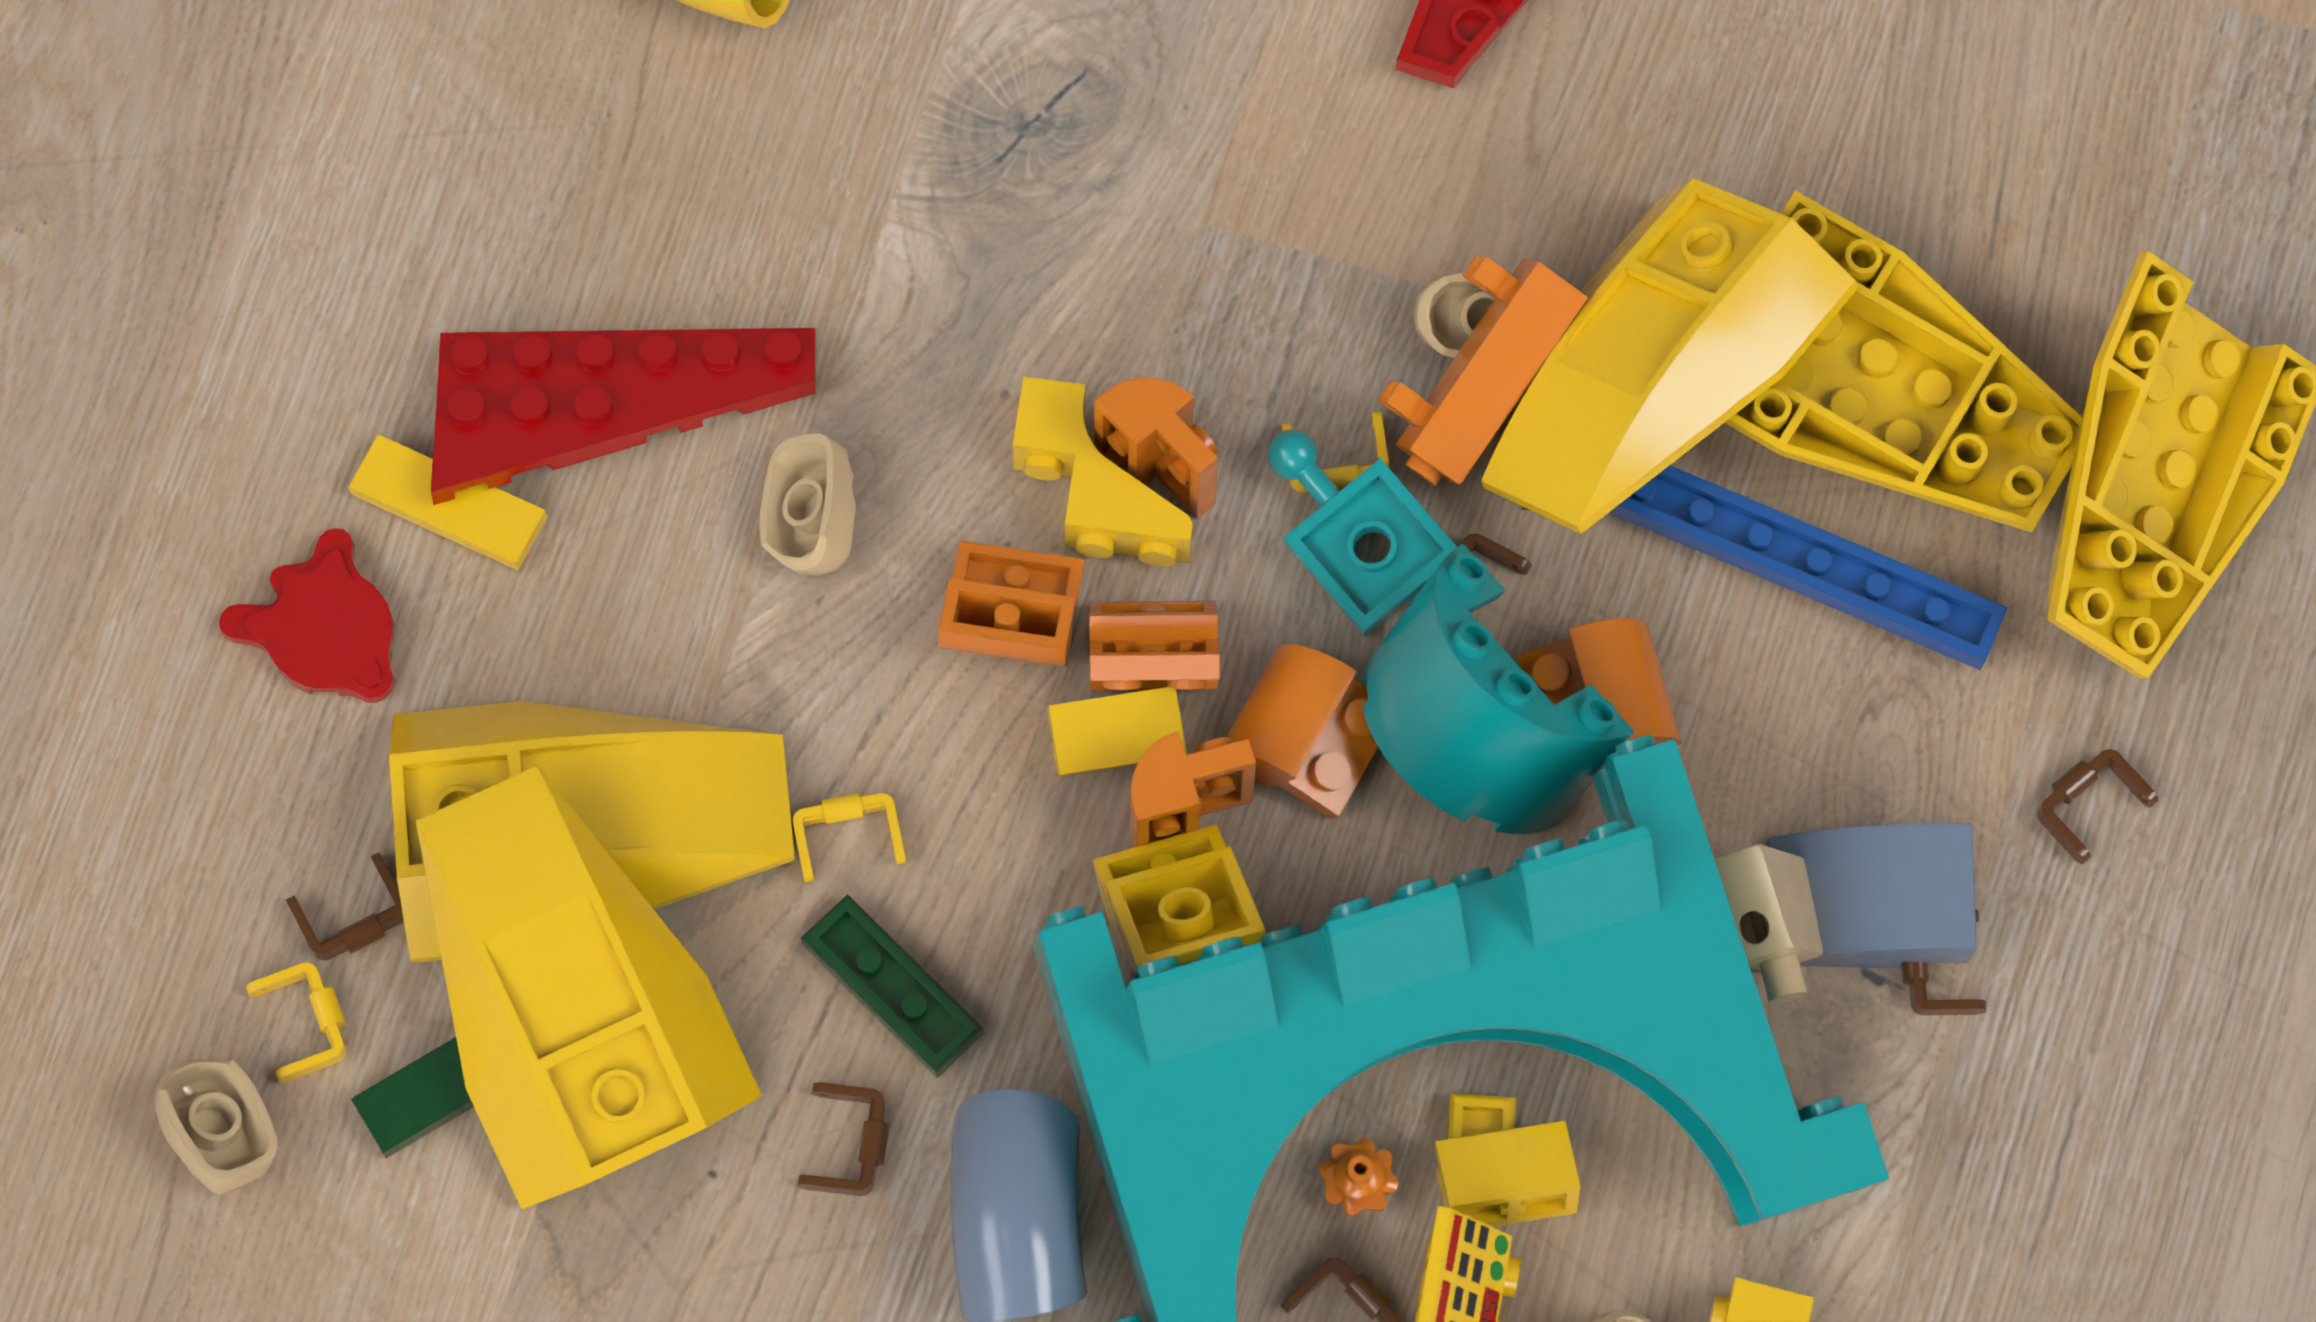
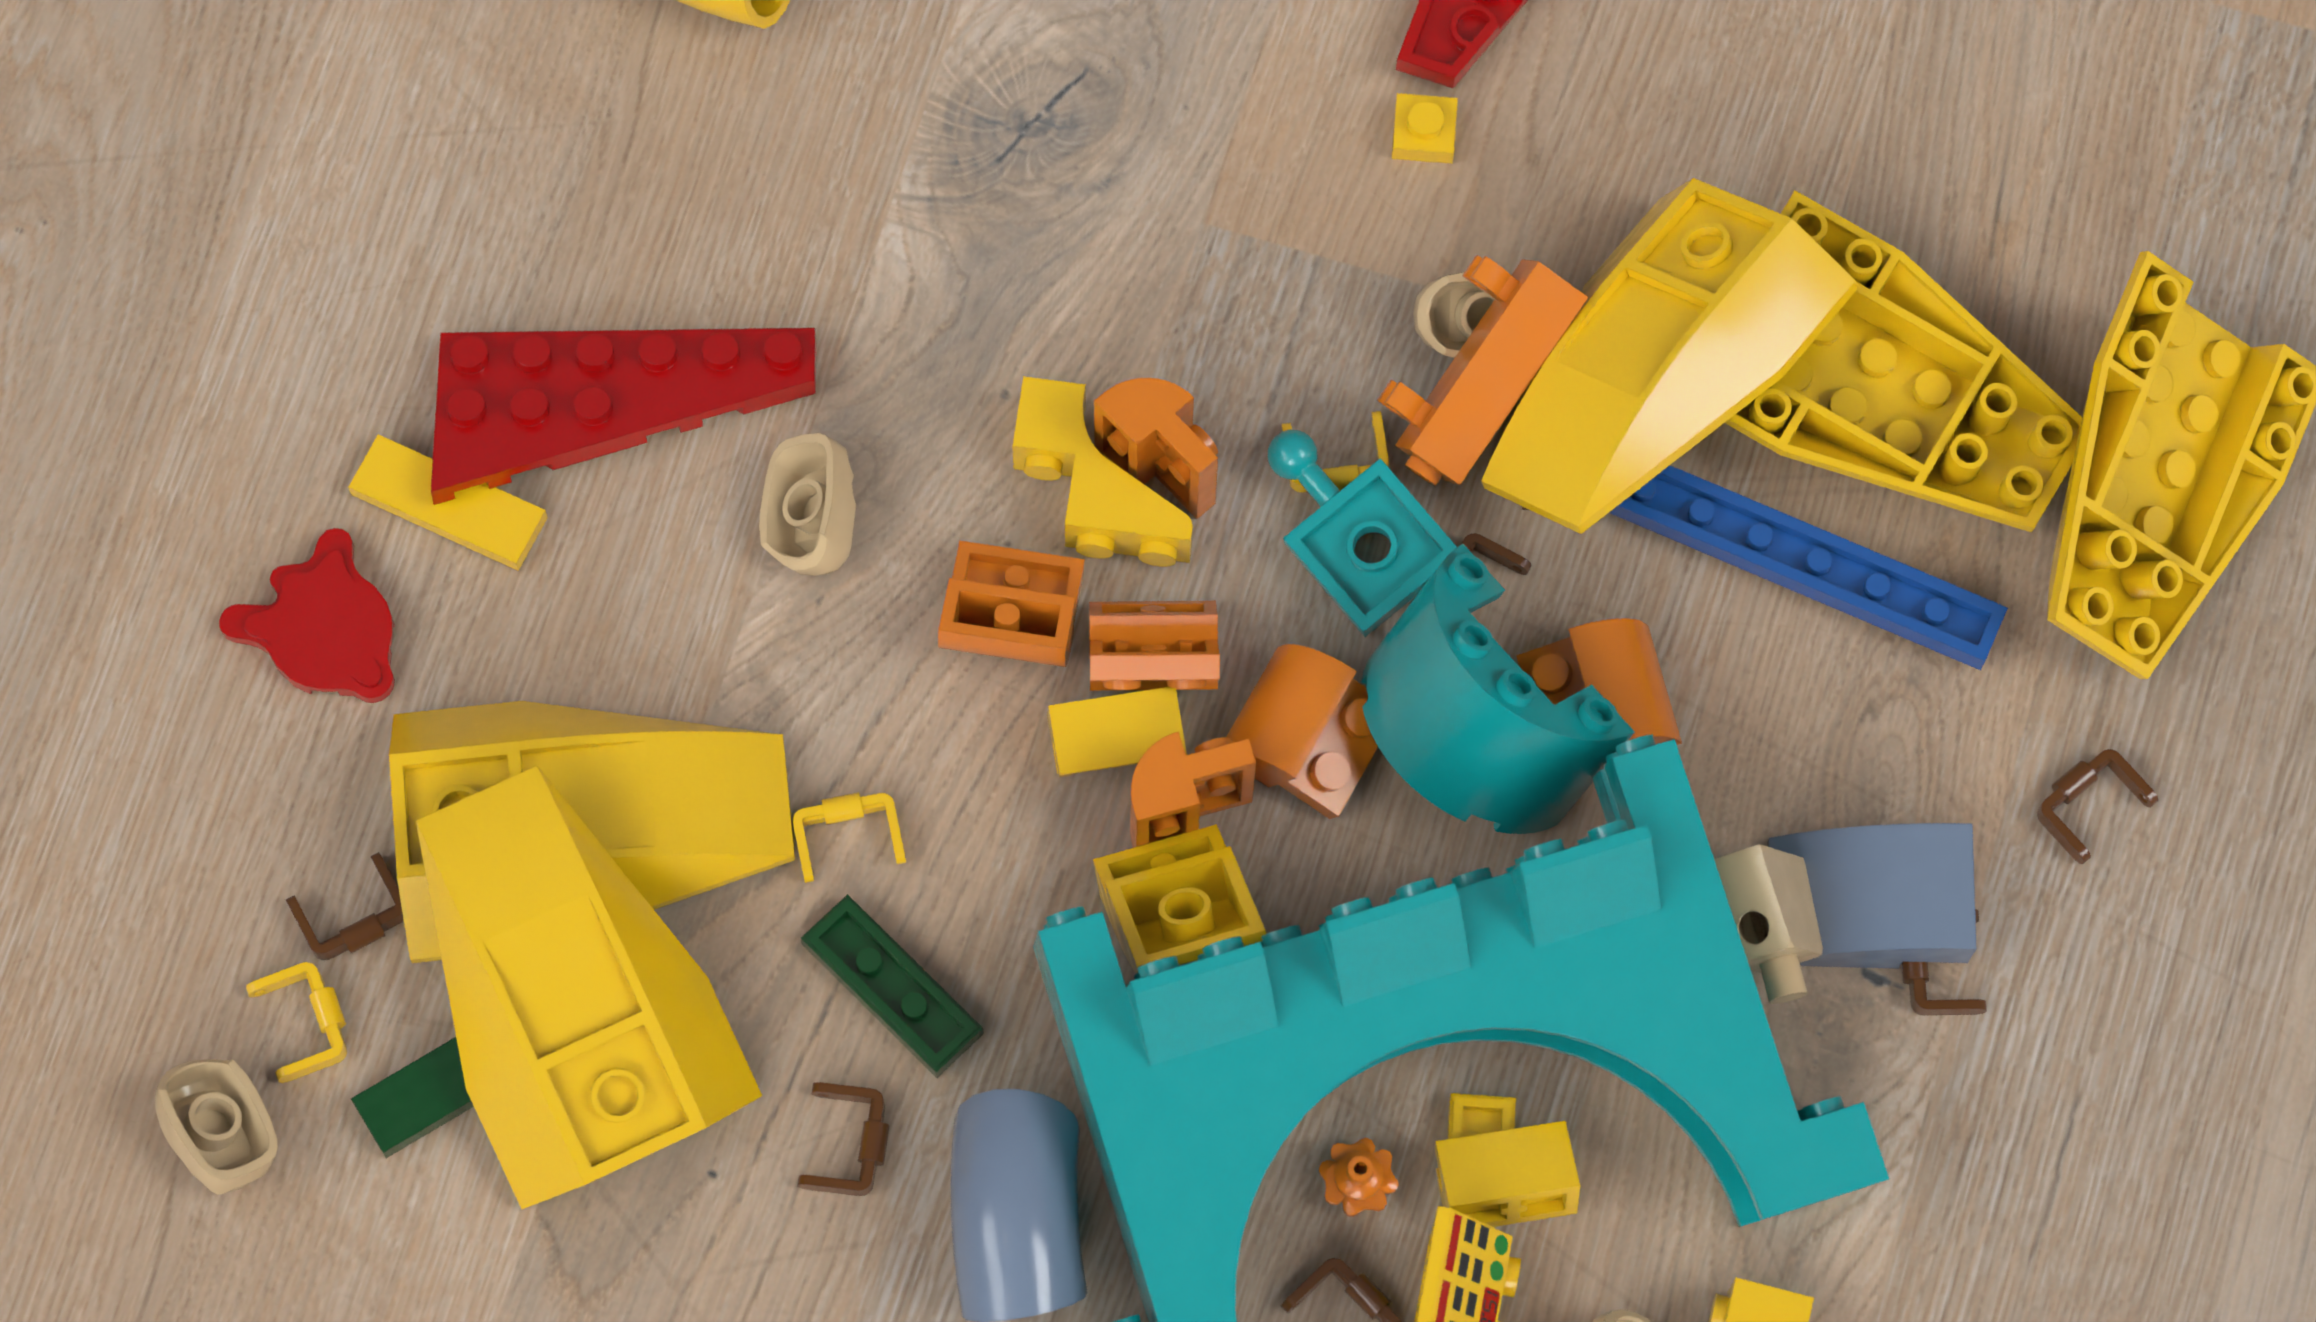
none -> yellow plate [1391,93,1458,164]

